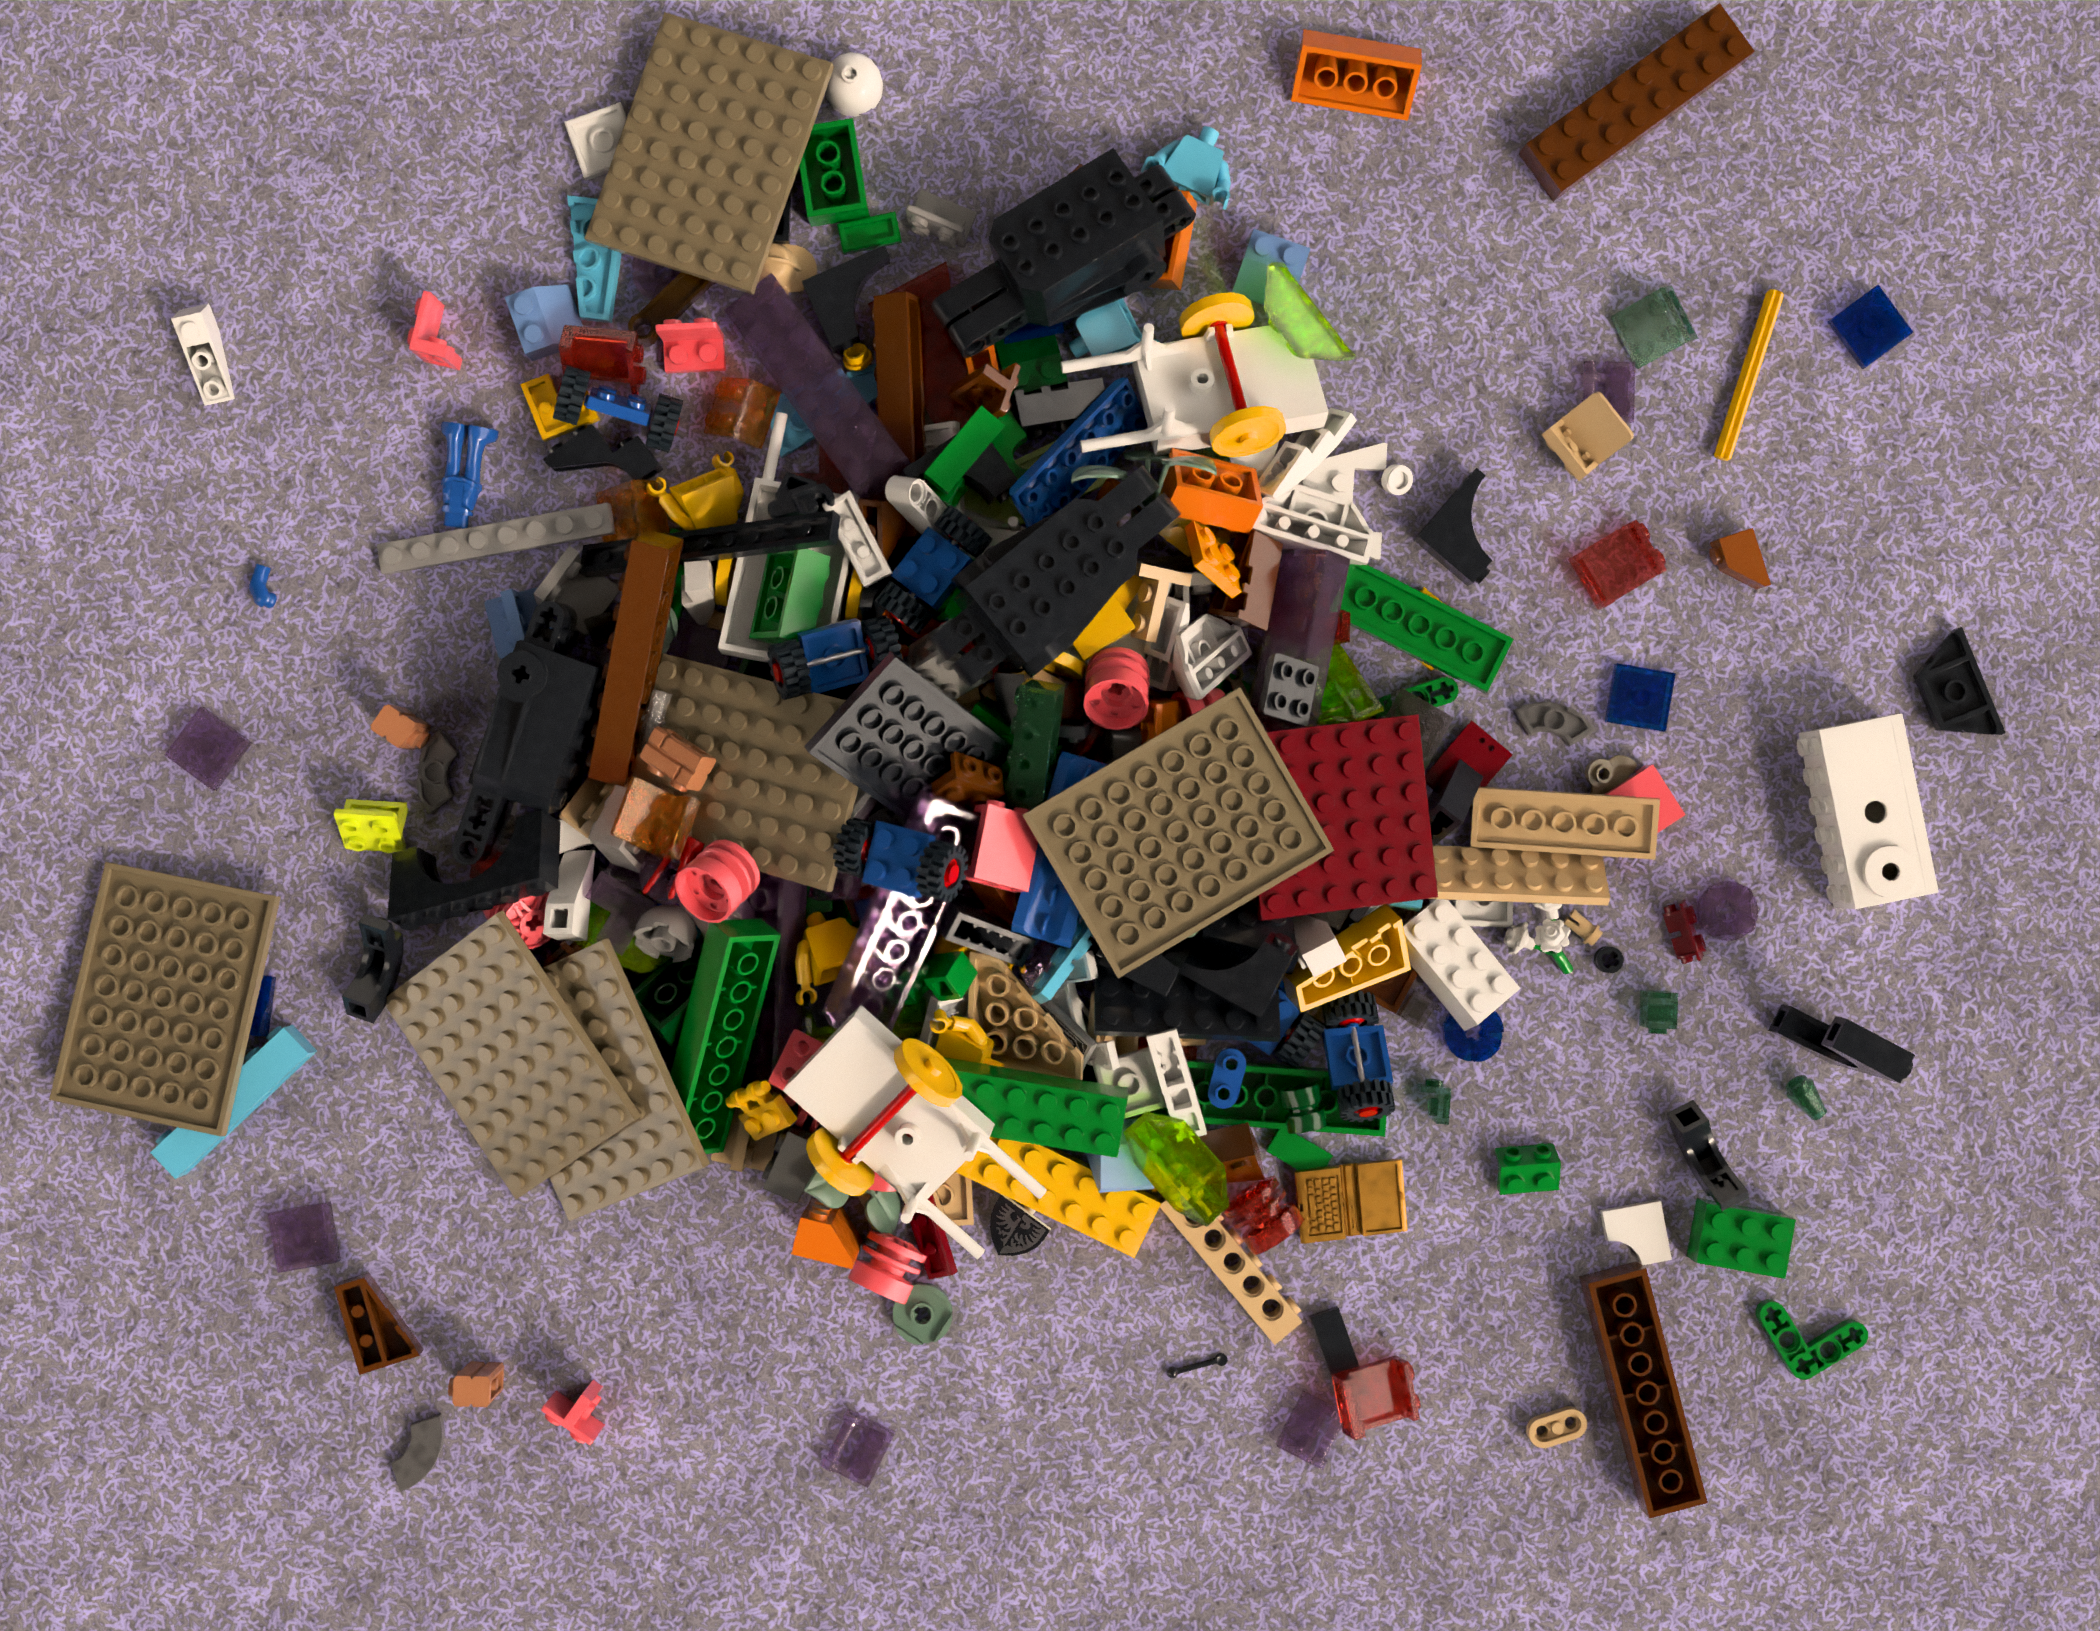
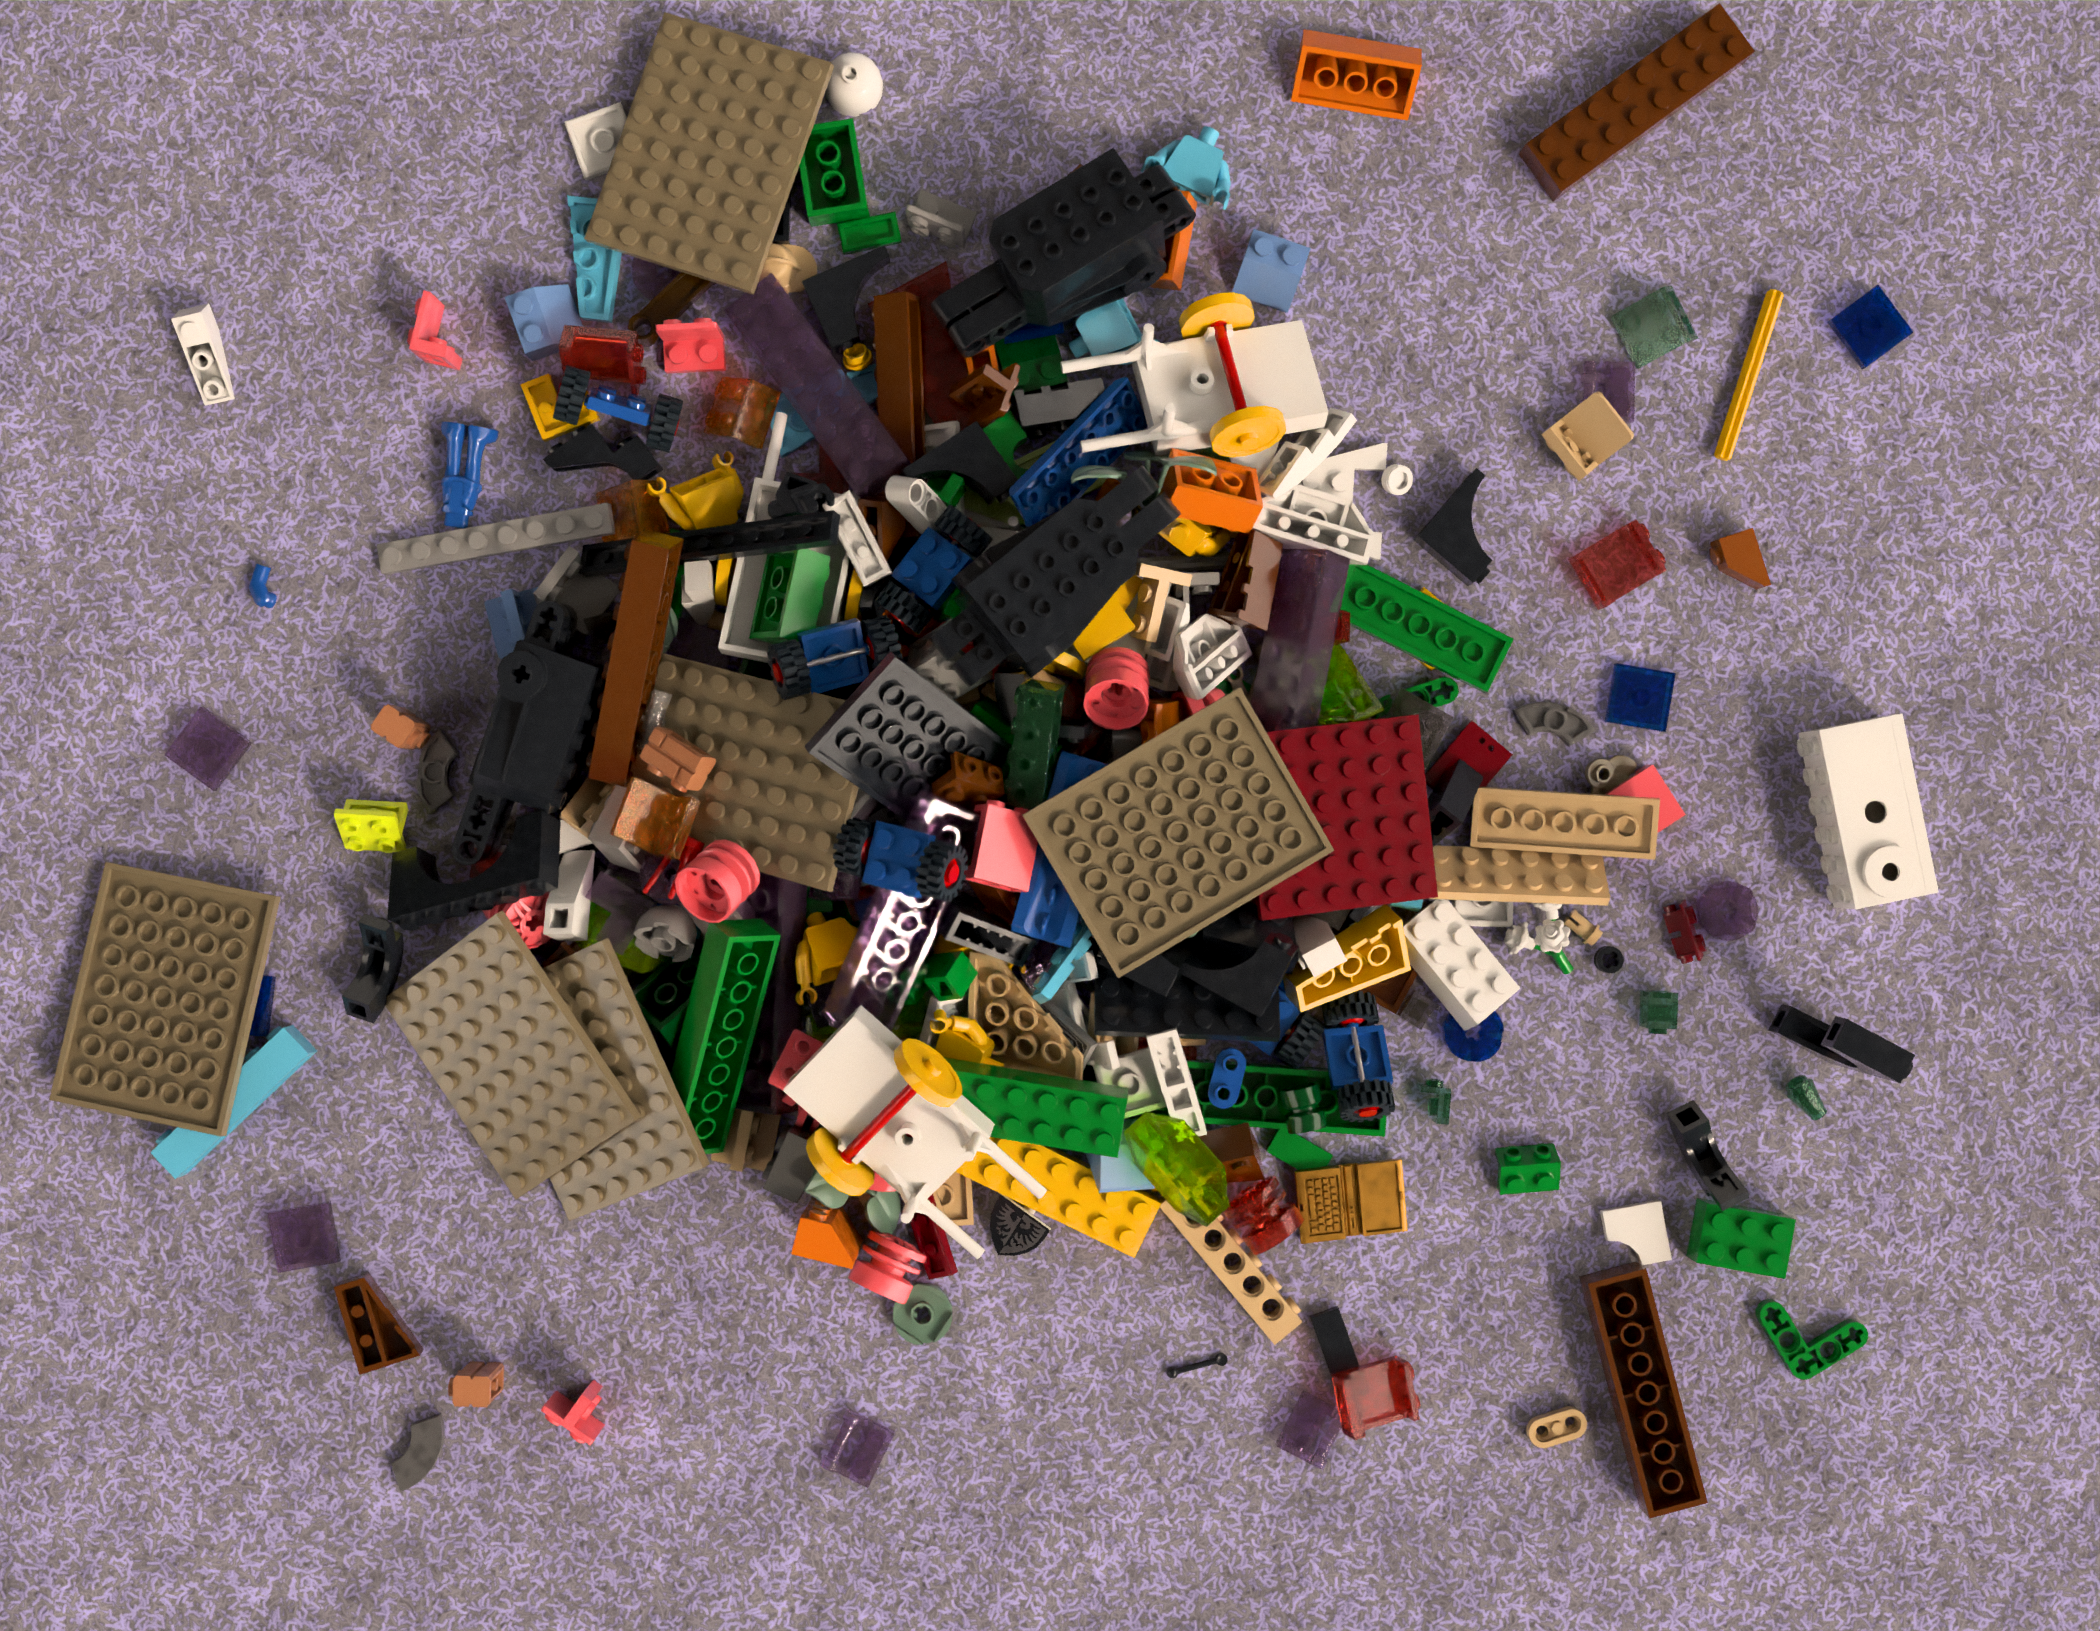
yellow plate [725,1081,798,1141] -> none
green tile [923,405,1005,496] -> none
light orange plate [1184,520,1242,599] -> none
bracket [1257,653,1319,726] -> none
clear neon green wedge [1264,262,1356,361] -> none
black wing [1913,627,2006,735] -> none

